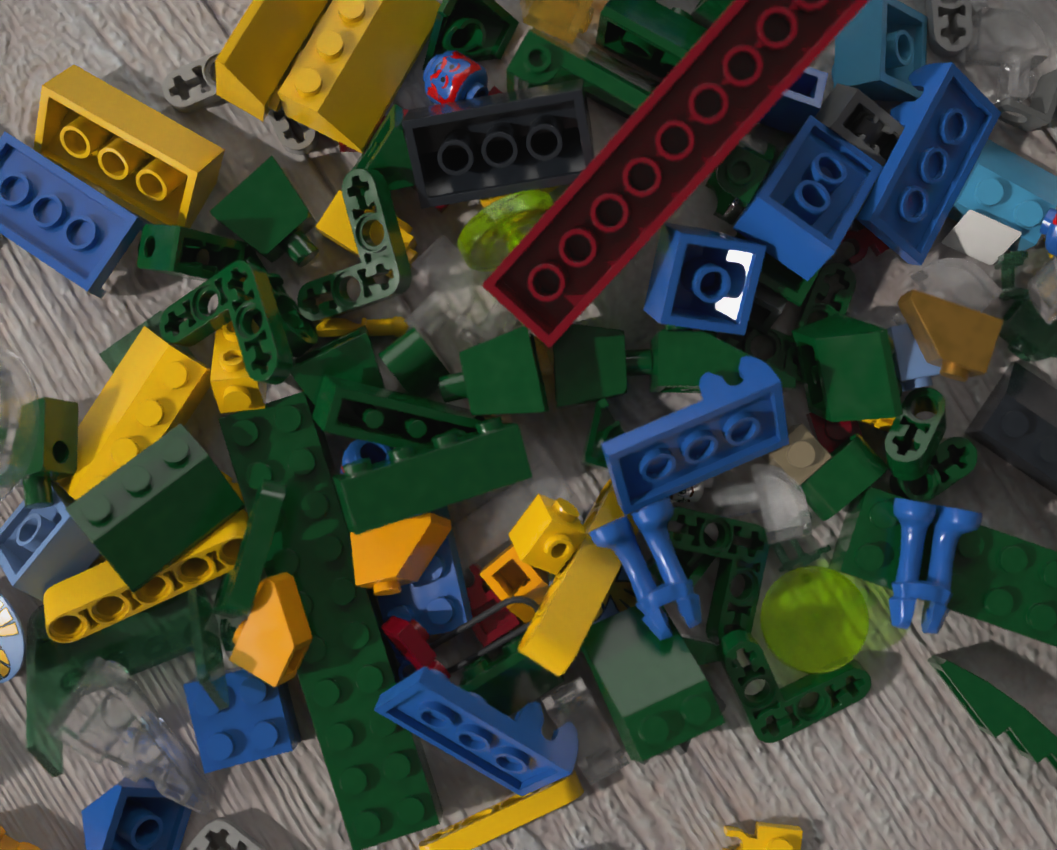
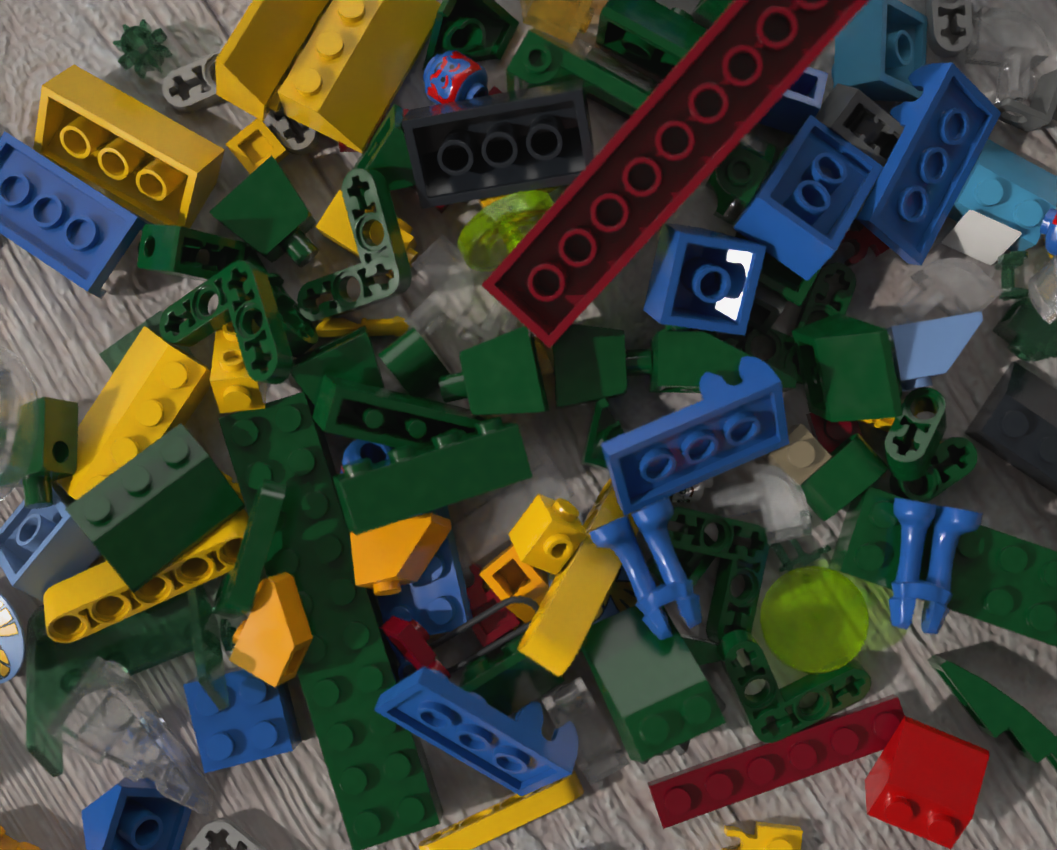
pearl gold slope [898,289,1004,382] -> none
none -> clear green gear [113,19,172,79]
none -> yellow plate [225,118,289,174]
none -> dark red plate [647,694,905,829]
none -> red slope [865,716,990,849]

